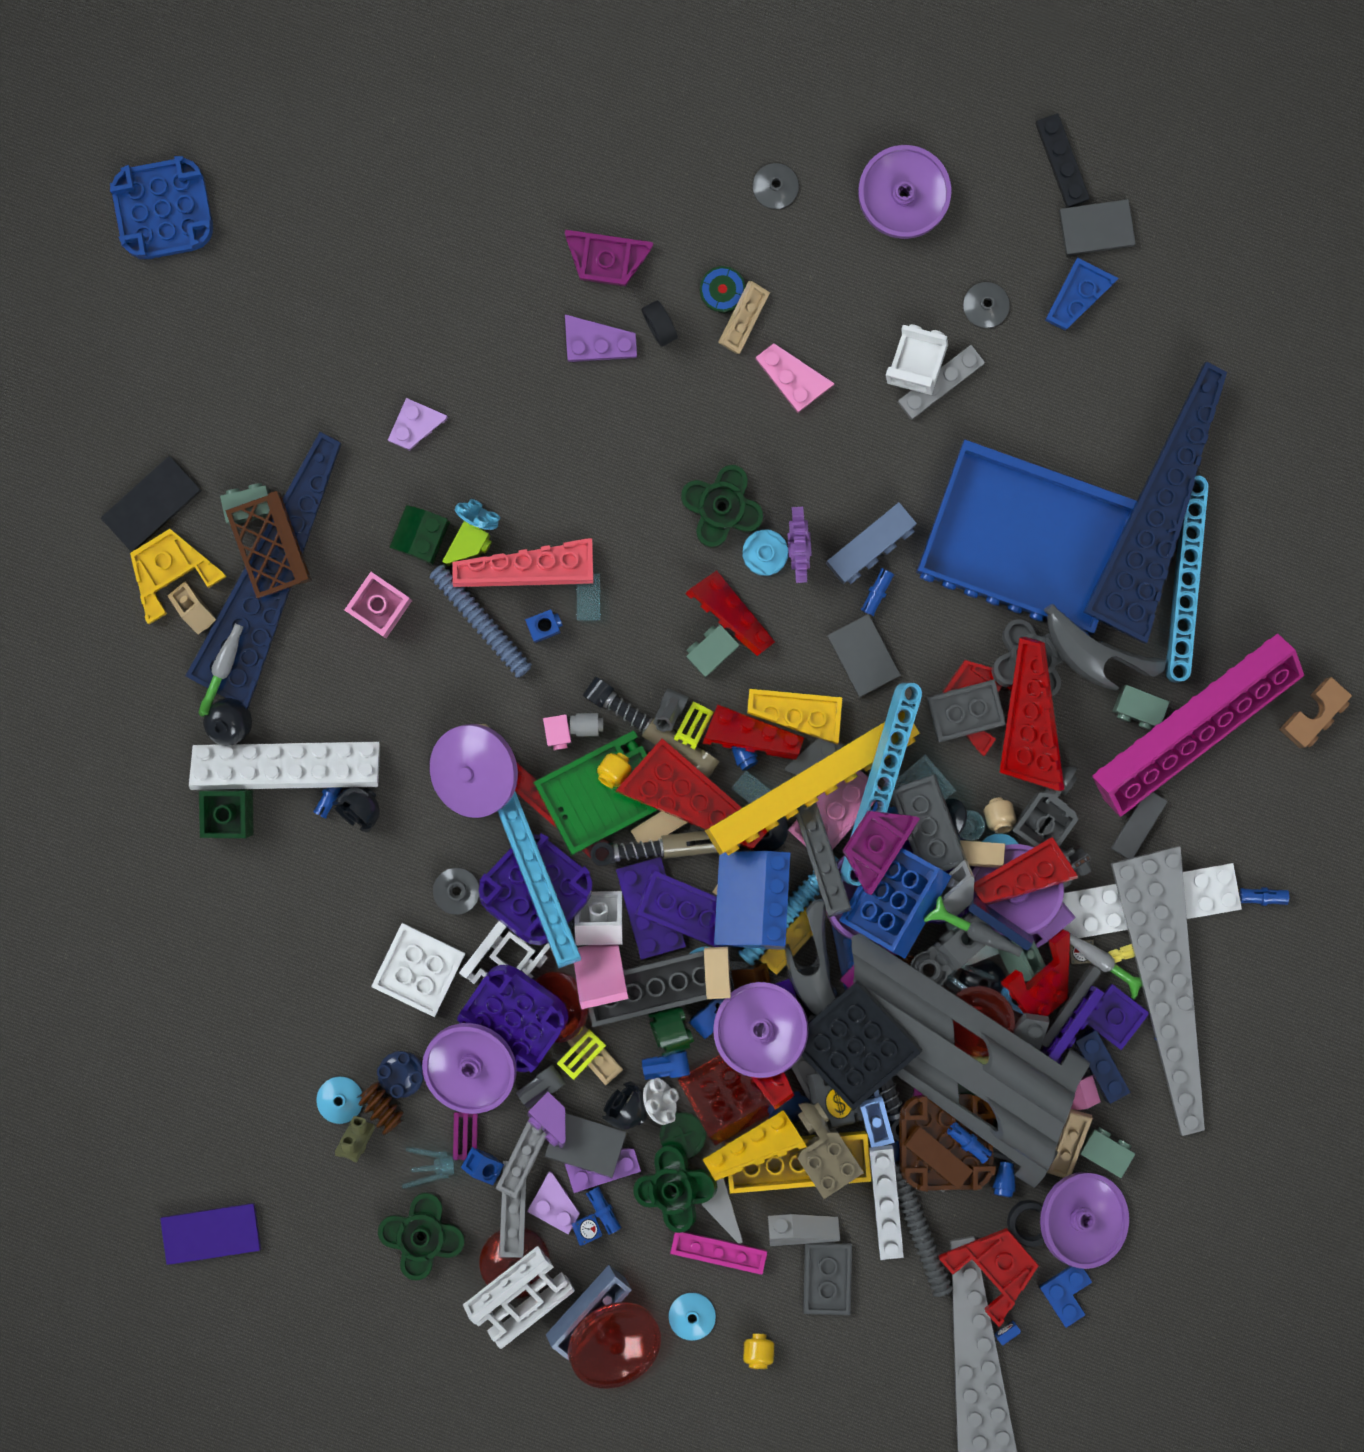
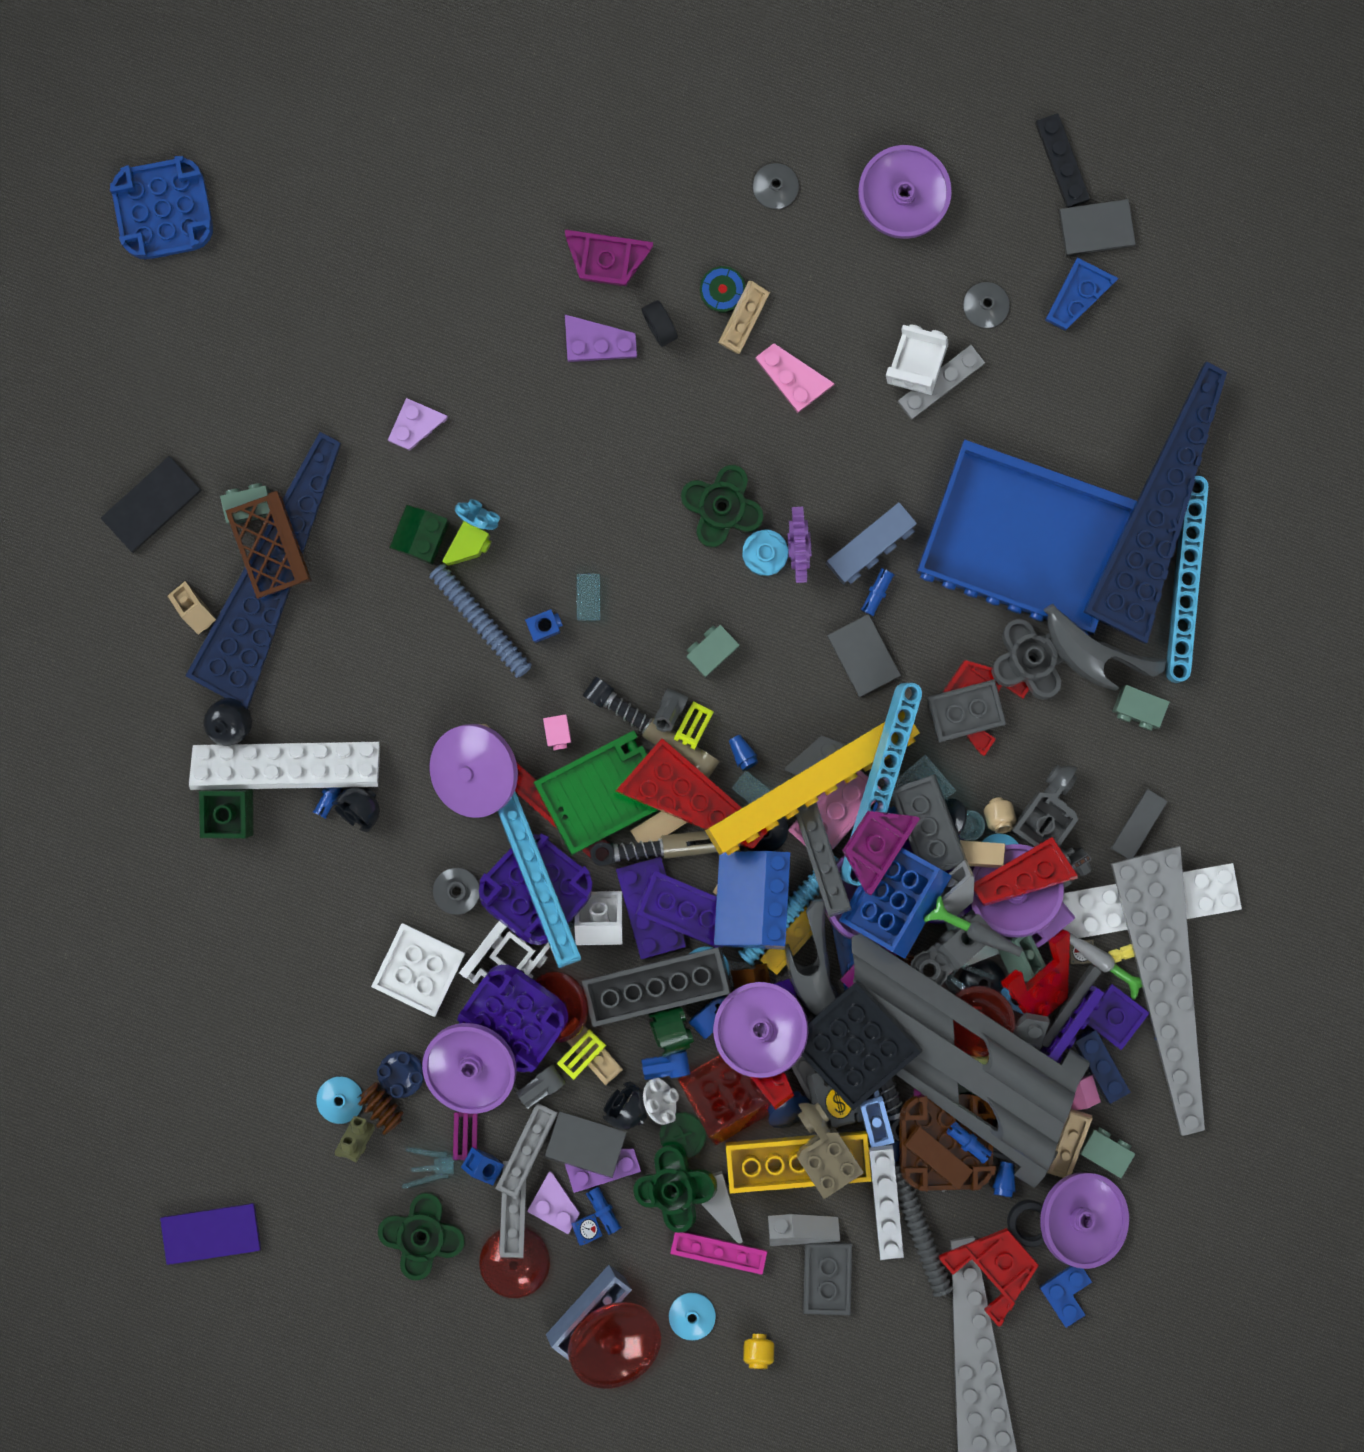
yellow wing [130,529,227,625] -> none
light grey piece [198,623,243,717] -> none
bright pink brick [345,572,412,638] -> none
coral wing [453,538,593,587] -> none
white fence [463,1246,575,1349] -> none
medium lavender slope [527,1092,566,1148] -> none
light grey brick [570,713,603,736] -> none
bright pink tile [574,945,628,1009] -> none
yellow head [597,753,632,788] -> none
red wing [685,570,775,656] -> none
red wing [702,704,804,760] -> none
yellow wing [703,1110,807,1181] -> none
tan slope [704,947,731,999] -> none
yellow wing [747,689,842,745] -> none
dark blue tile [968,897,1034,950] -> none
blue tile [994,1321,1021,1345] -> none
red wing [999,637,1065,791] -> none
dark pink brick [1092,634,1305,817] -> none
blue pin [1239,887,1289,906] -> none
medium nougat arch [1279,677,1352,748] -> none

